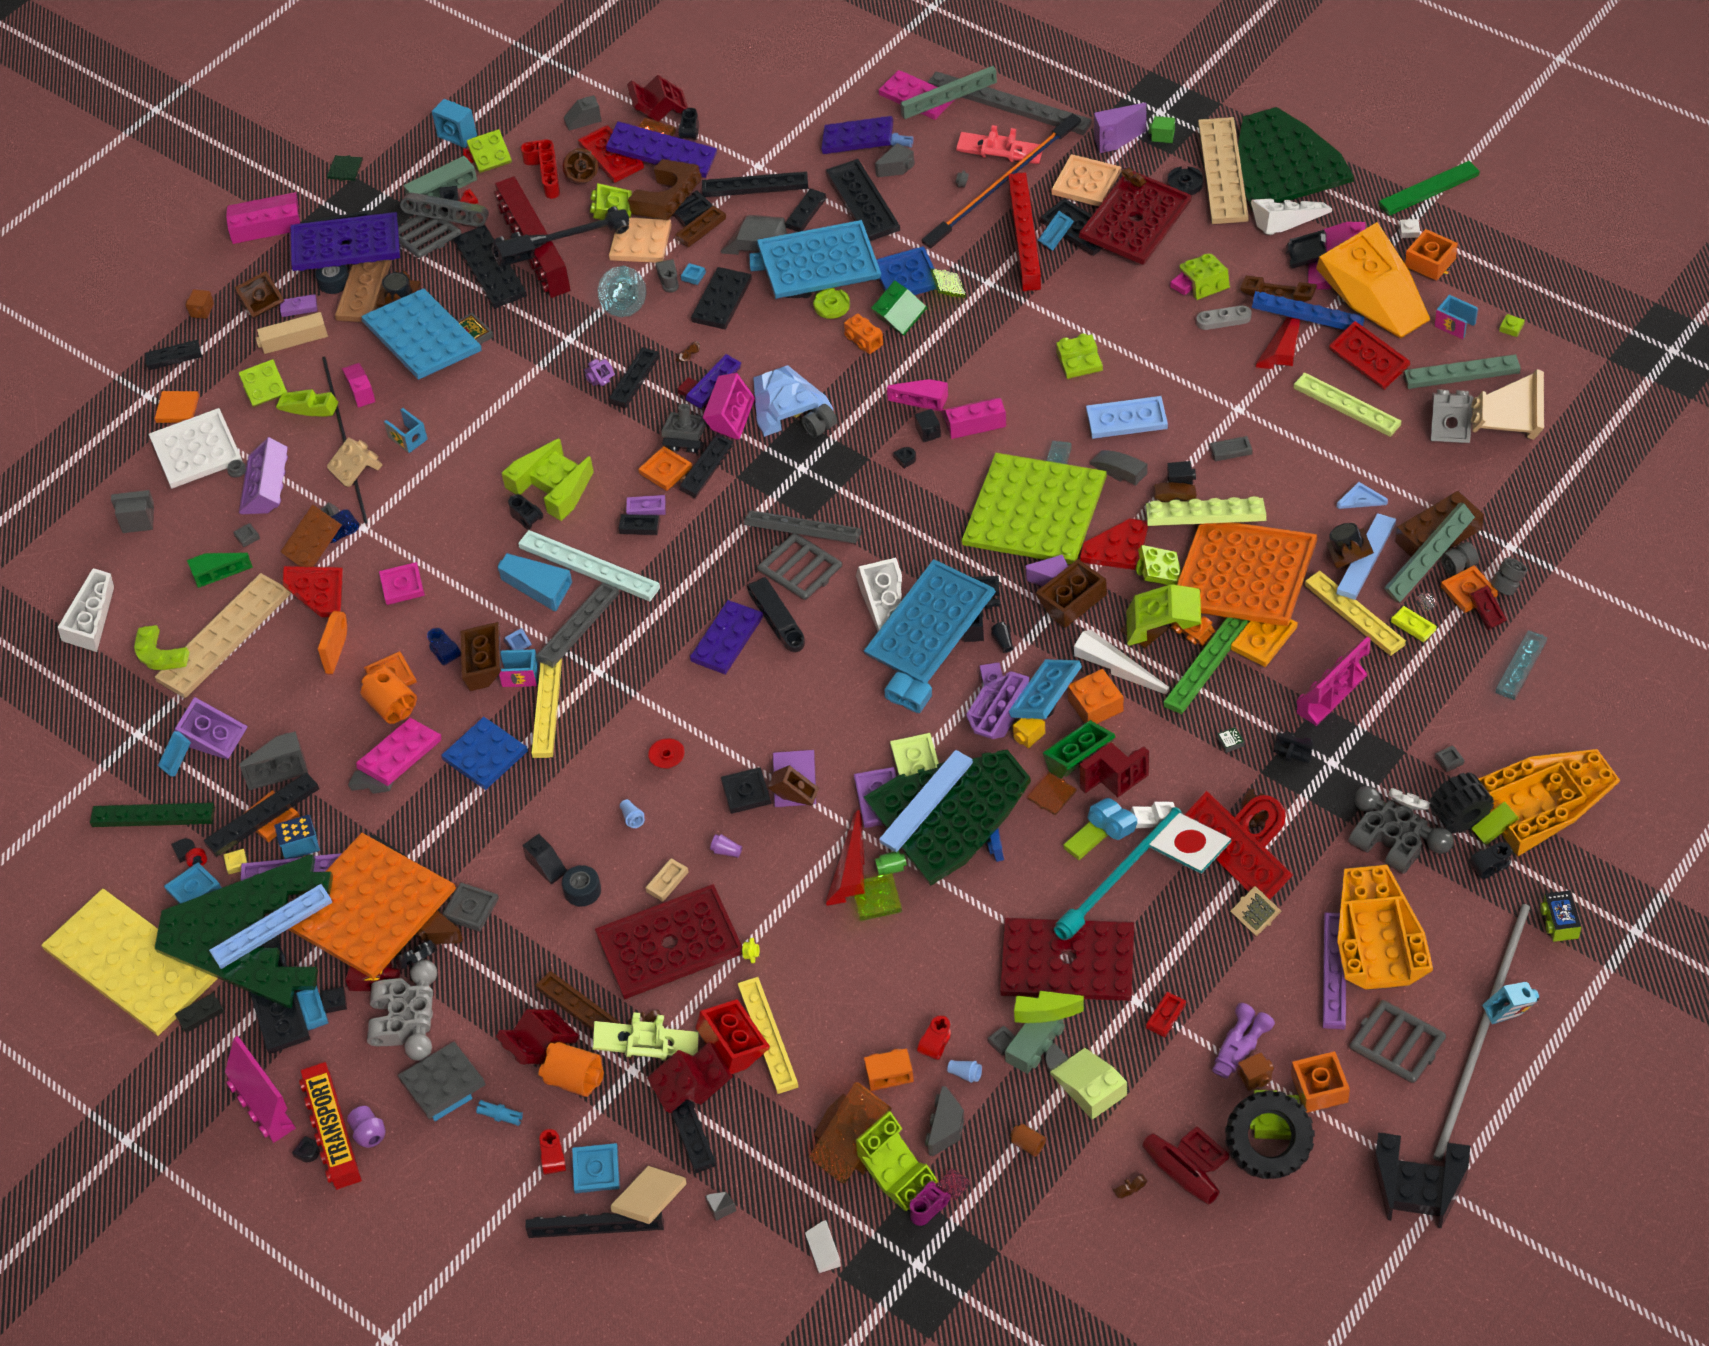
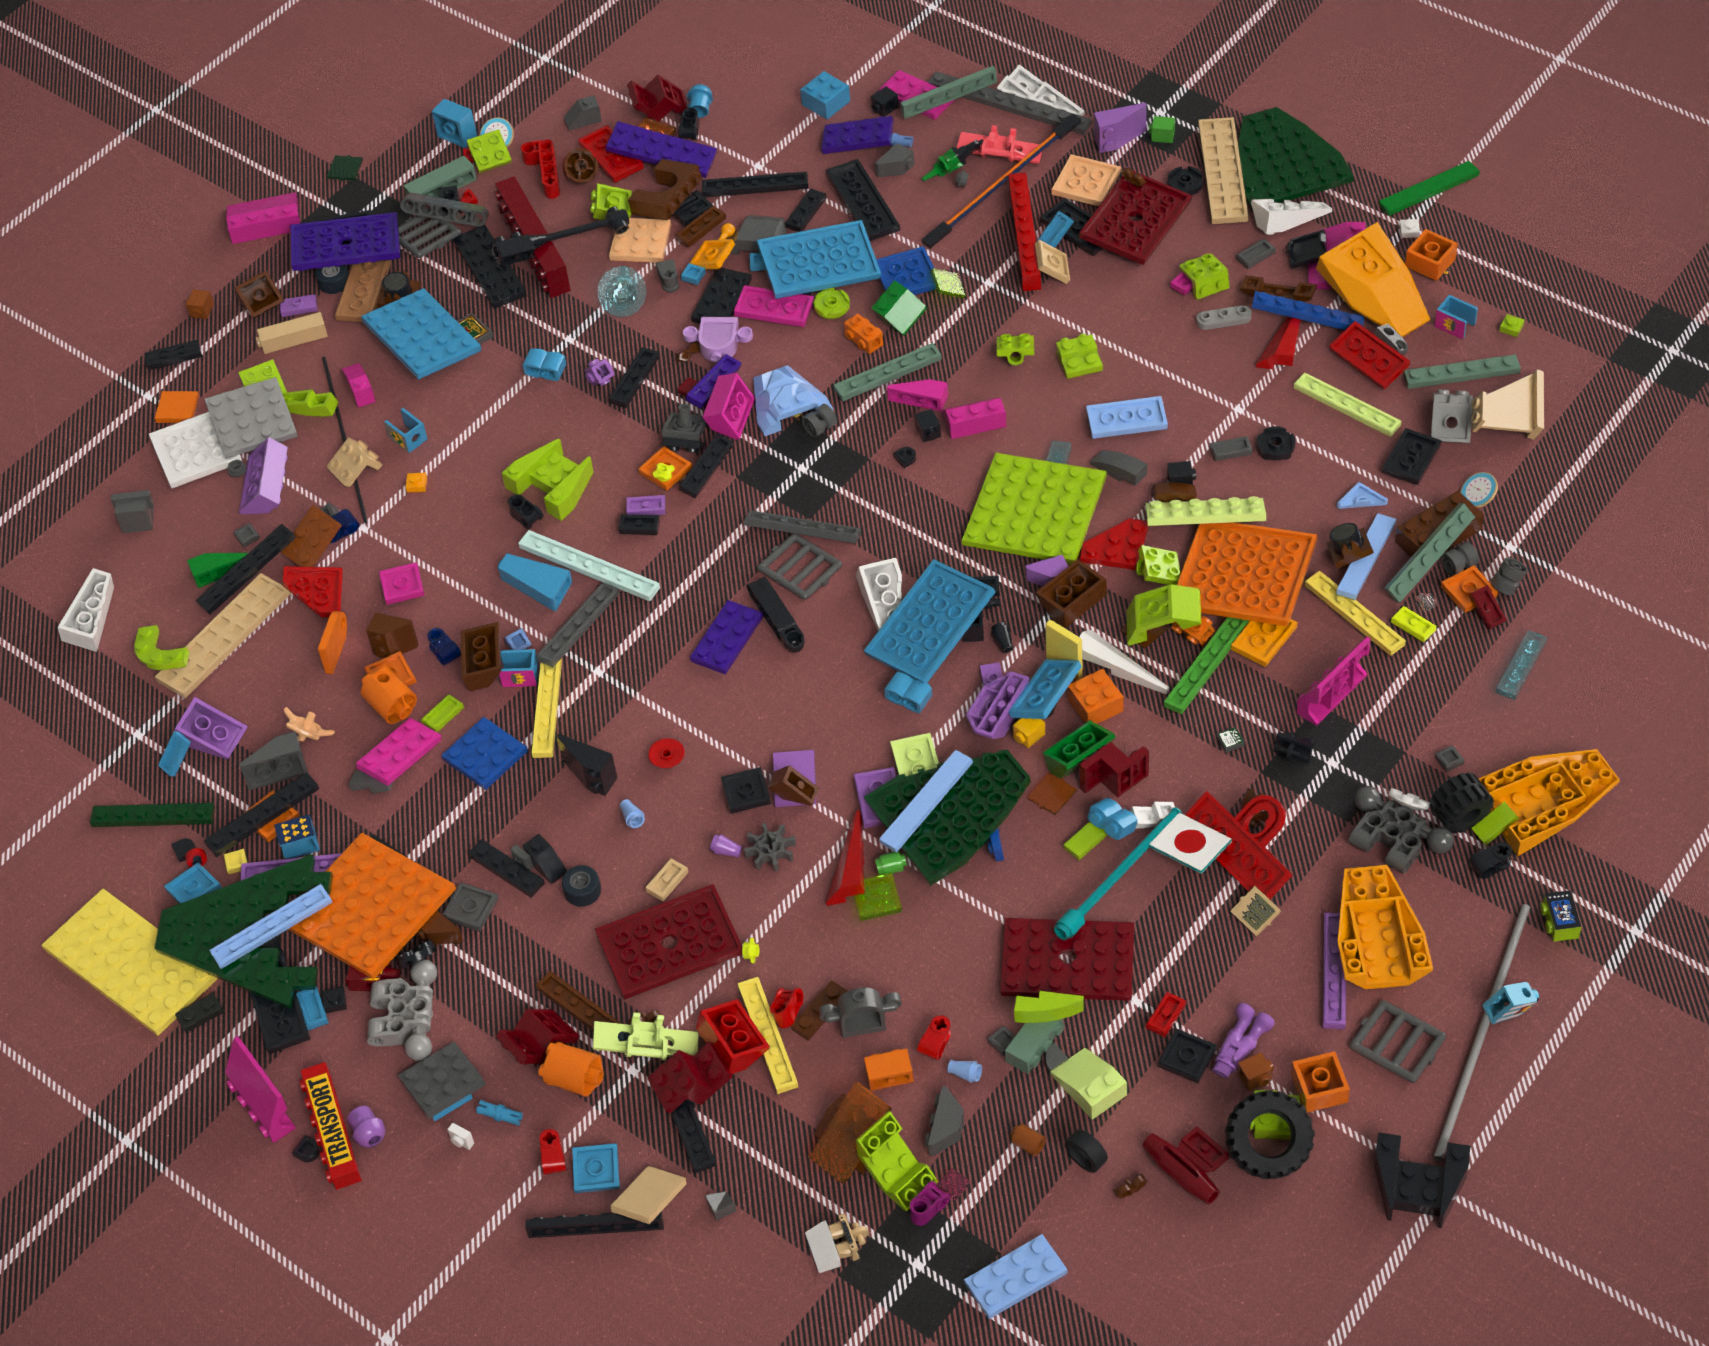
none -> black plate [196,524,296,615]
none -> light grey plate [205,377,298,459]
none -> light nougat piece [284,707,335,742]
none -> reddish brown slope [366,612,419,658]
none -> light orange plate [406,473,427,493]
none -> lime tile [421,694,464,732]
none -> white plate [448,1123,474,1150]
none -> black plate [468,839,545,898]
none -> piece [480,117,514,148]
none -> dark grey tile [511,844,533,870]
none -> dark azure brick [523,348,566,381]
none -> black slope [557,734,618,796]
none -> neon yellow plate [653,463,675,482]
none -> lavender piece [683,317,753,362]
none -> dark azure piece [687,84,713,118]
none -> light orange plate [690,223,735,269]
none -> dark pink plate [734,285,814,327]
none -> dark grey gear [744,823,796,871]
none -> red piece [770,988,804,1028]
none -> reddish brown plate [791,980,848,1041]
none -> dark azure brick [800,71,850,119]
none -> dark grey piece [818,988,902,1038]
none -> tan hips [828,1213,869,1261]
none -> sand green plate [834,343,942,402]
none -> black brick [871,86,899,117]
none -> green animal [921,139,980,182]
none -> light blue plate [964,1234,1068,1319]
none -> white wedge [997,65,1085,116]
none -> lime plate [997,333,1034,366]
none -> tan plate [1035,240,1070,284]
none -> light yellow tile [1046,620,1083,680]
none -> black tyre [1064,1129,1108,1173]
none -> black plate [1158,1028,1217,1084]
none -> dark grey tile [1236,239,1276,269]
none -> black plate [1257,426,1296,460]
none -> dark grey leg [1373,324,1408,355]
none -> black plate [1382,428,1442,485]
none -> piece [1461,472,1498,508]

